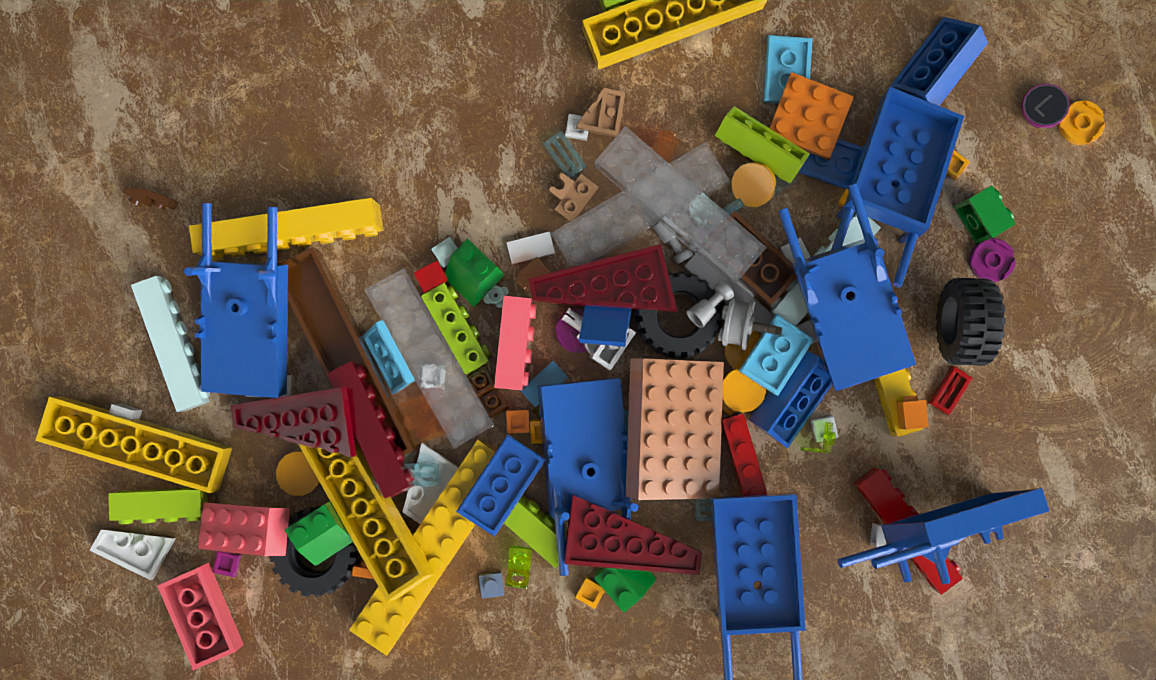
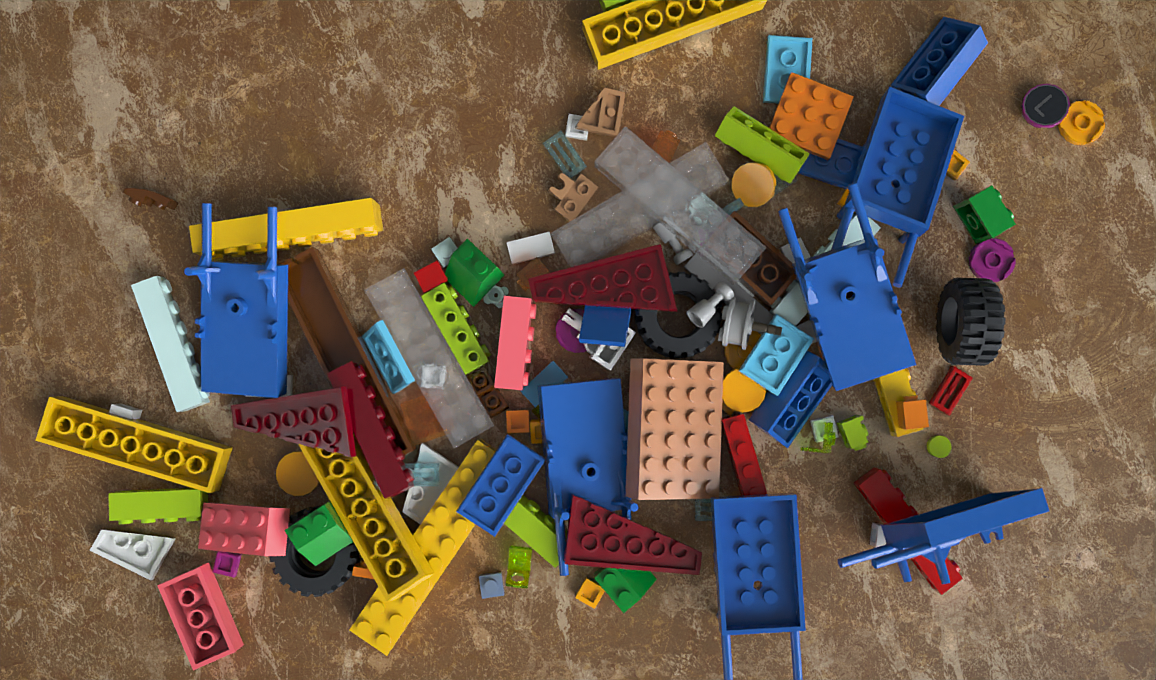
none -> lime brick [836,415,868,451]
none -> lime tile [927,435,951,458]

